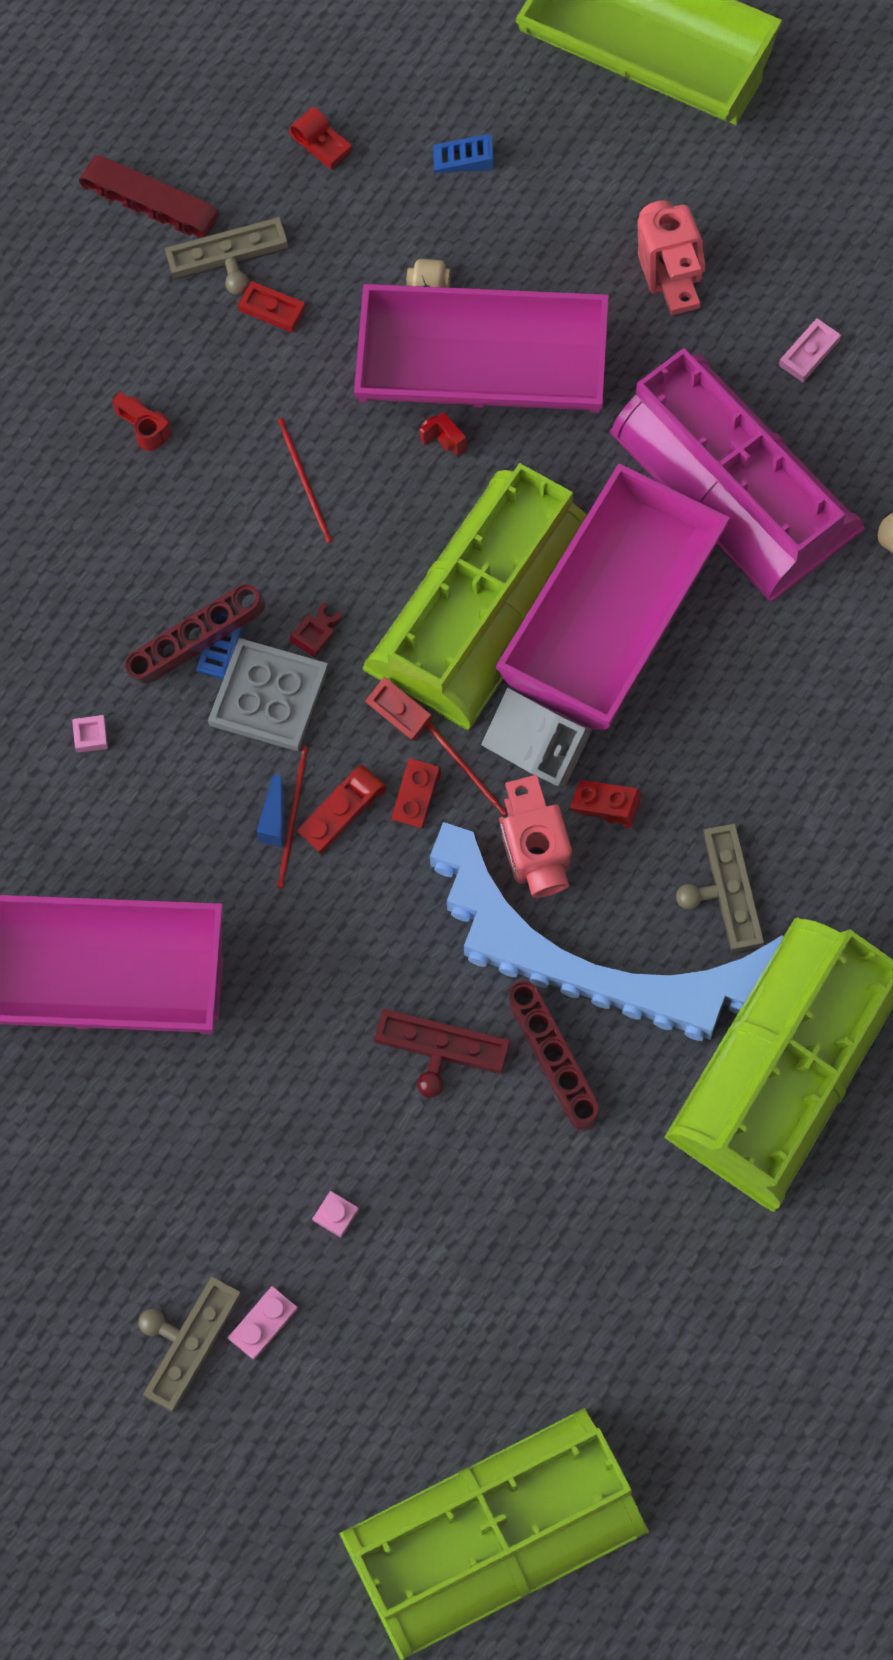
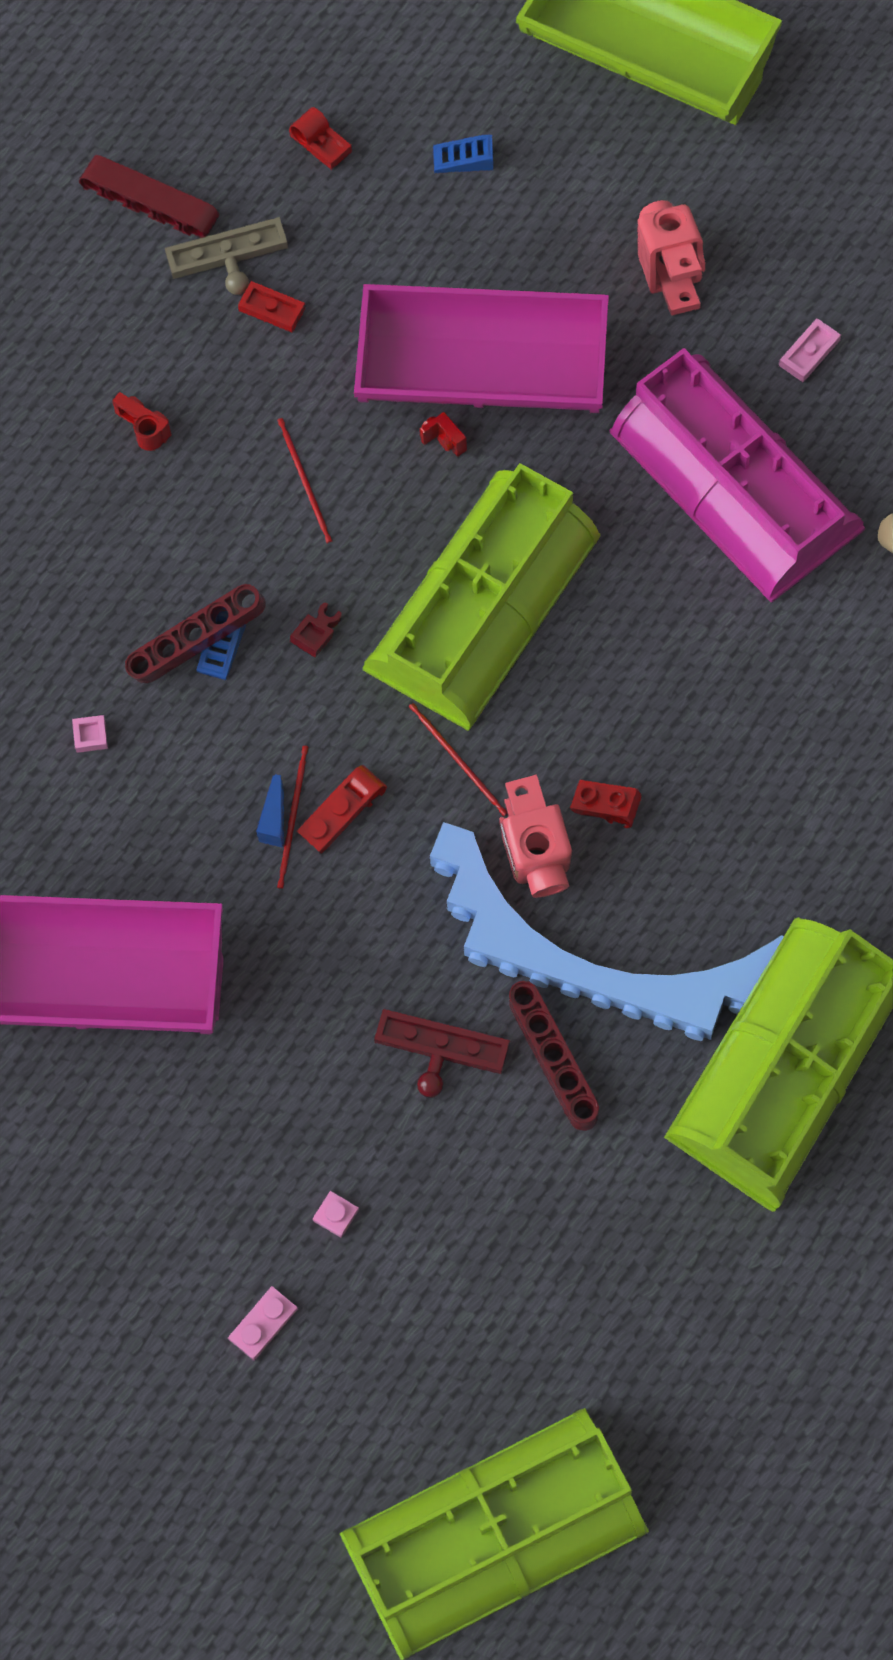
dark tan plate [138,1276,242,1413] -> none
light grey plate [208,638,329,751] -> none
red plate [365,677,434,741] -> none
red plate [391,758,442,829] -> none
tan head [406,258,451,288] -> none
light grey slope [481,688,593,787] -> none
dark pink piece [496,463,730,730] -> none
dark tan plate [676,823,764,953] -> none

